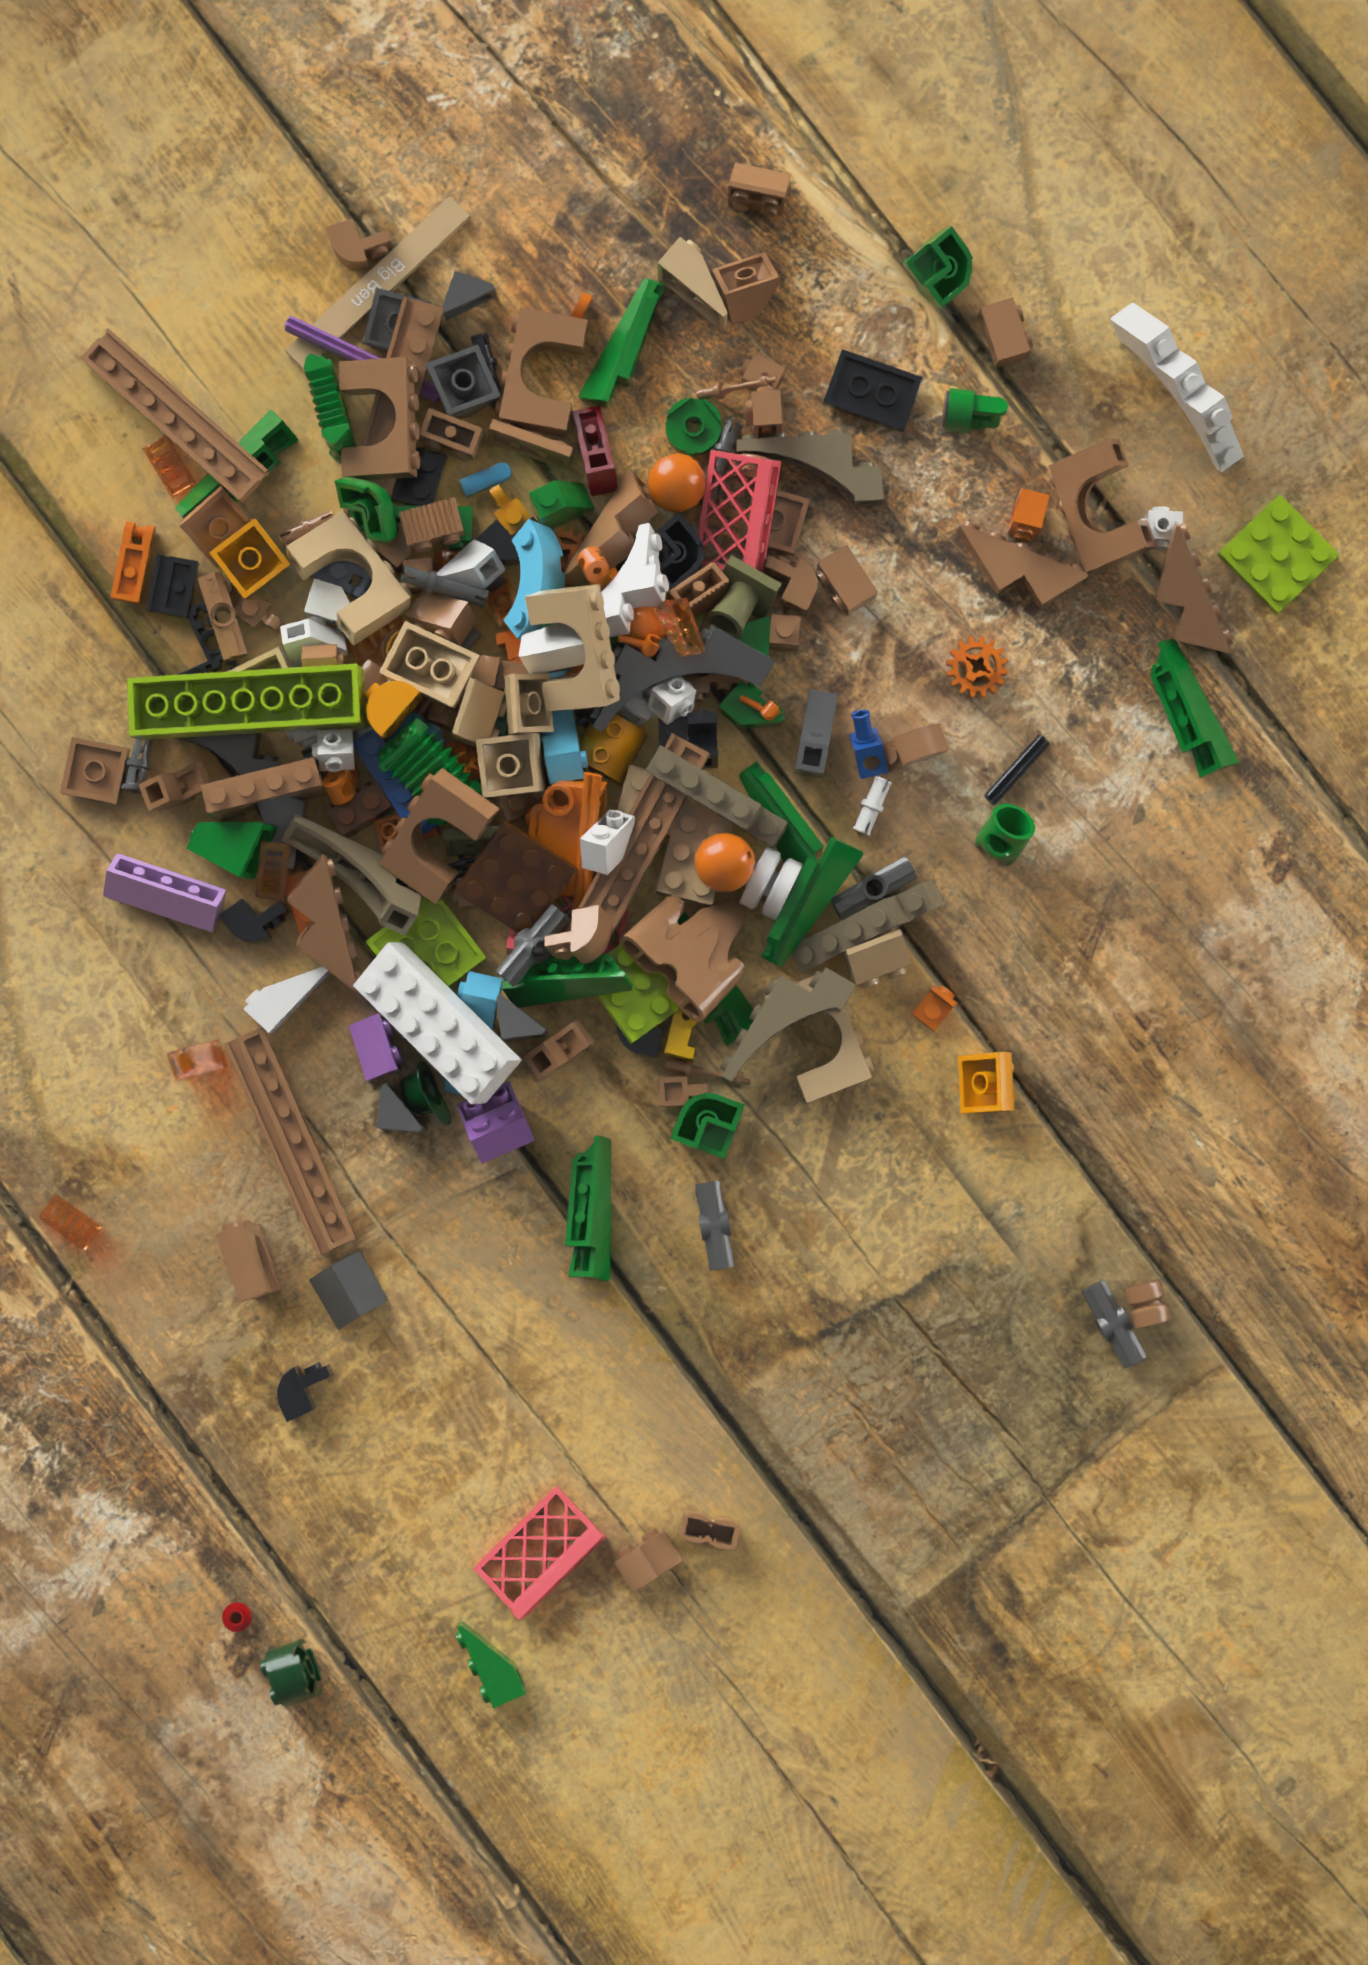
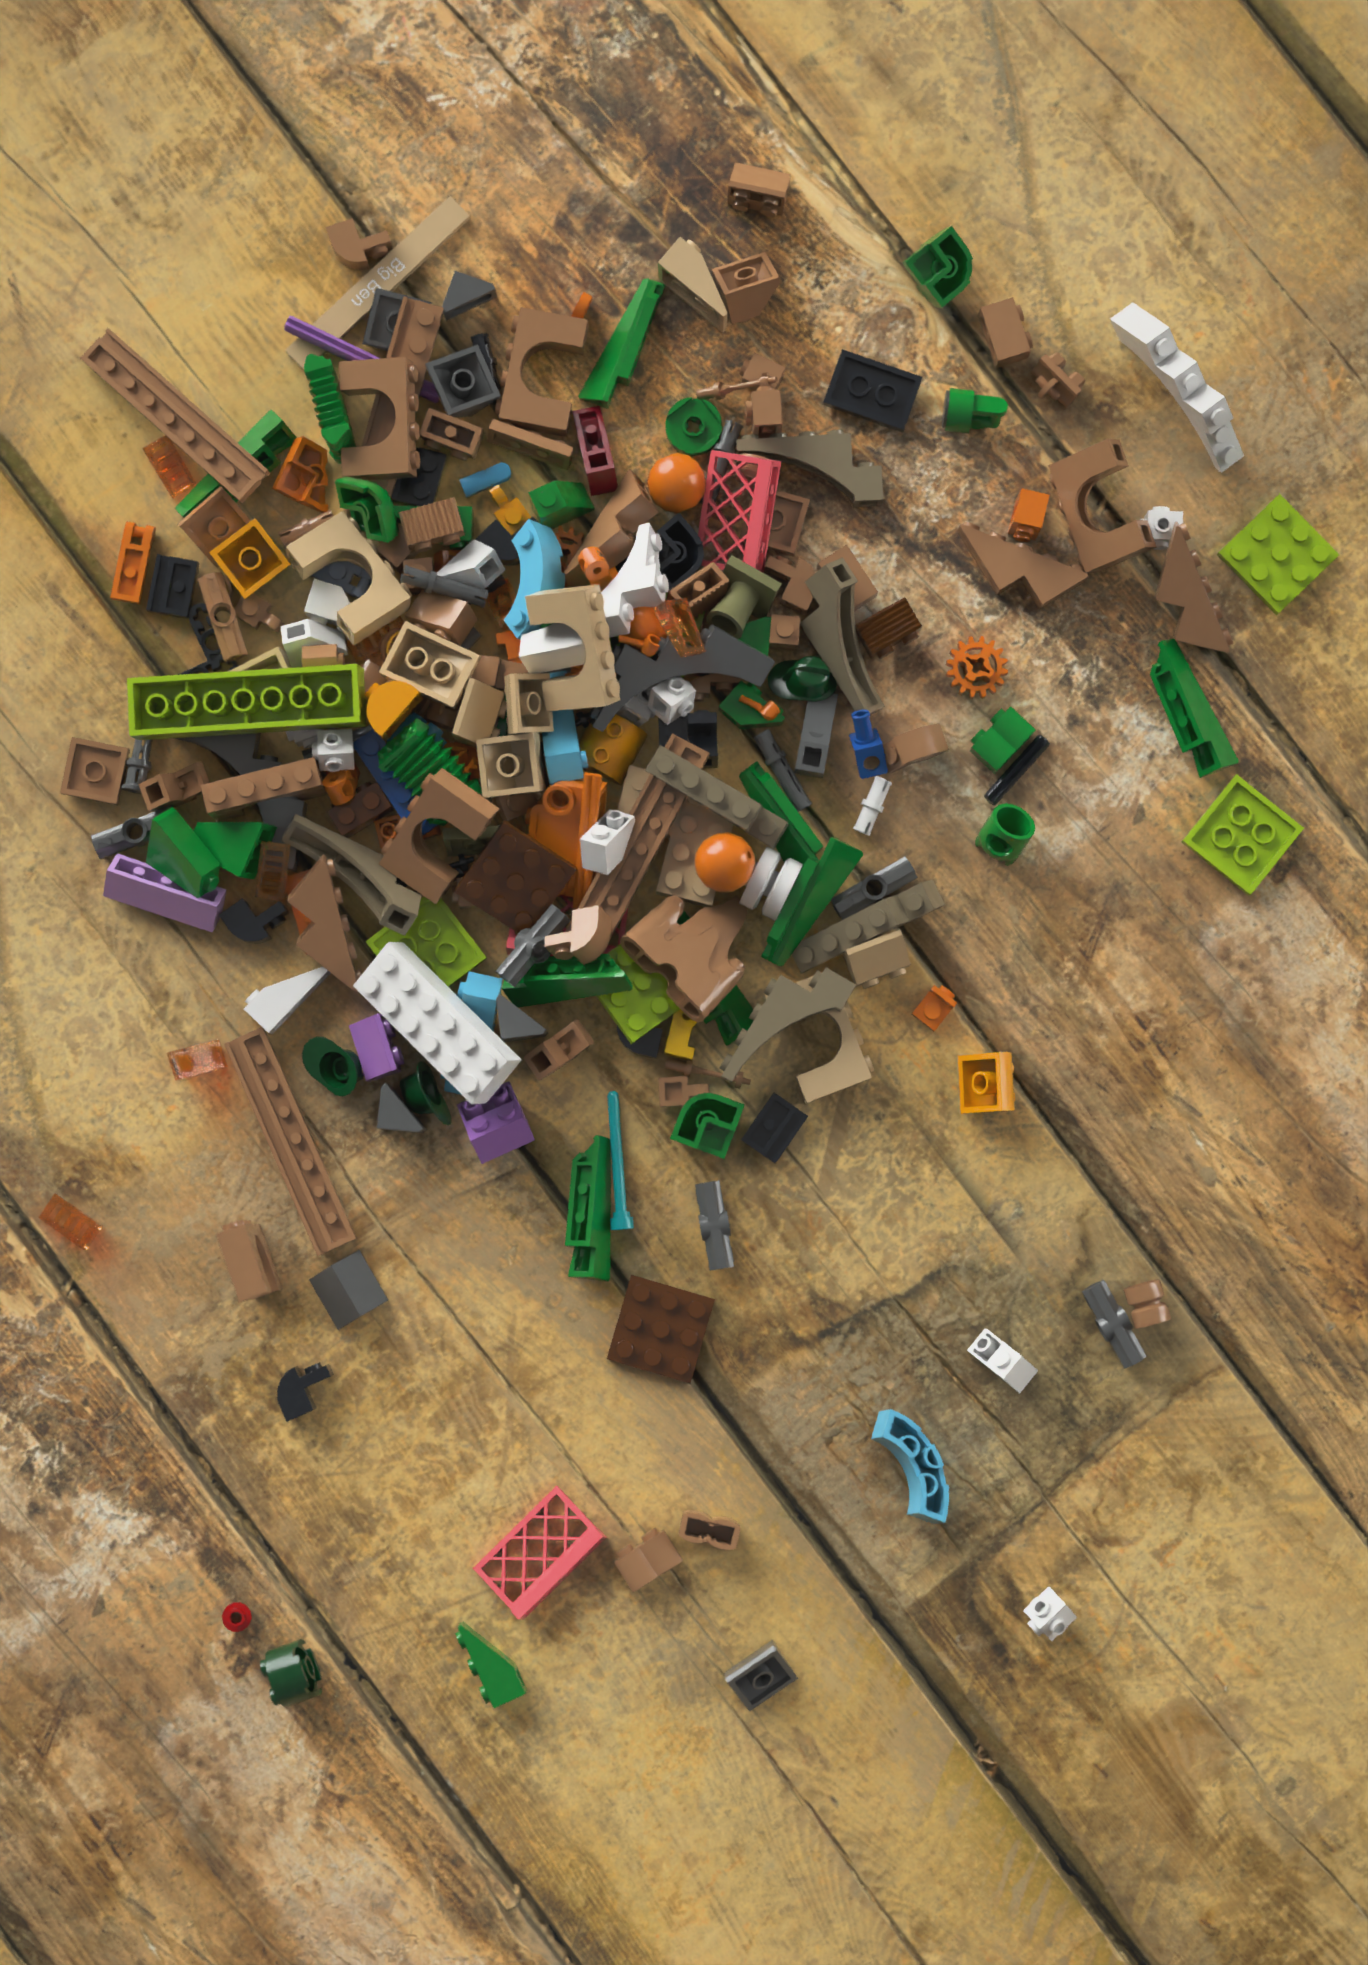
none -> dark grey piece [91,805,175,859]
none -> green slope [146,807,221,899]
none -> orange slope [272,436,328,513]
none -> dark green piece [302,1037,364,1097]
none -> teal piece [607,1091,634,1230]
none -> reddish brown plate [607,1275,715,1383]
none -> dark grey slope [724,1640,798,1711]
none -> black plate [741,1092,808,1164]
none -> dark grey pin [754,729,812,812]
none -> dark green piece [768,656,837,702]
none -> dark tan arch [800,557,884,715]
none -> reddish brown brick [855,597,922,659]
none -> medium azure brick [871,1409,949,1524]
none -> white slope [967,1328,1038,1393]
none -> green brick [970,707,1036,774]
none -> white brick [1023,1587,1077,1641]
none -> medium nougat hips [1031,352,1085,408]
none -> lime plate [1182,774,1304,896]

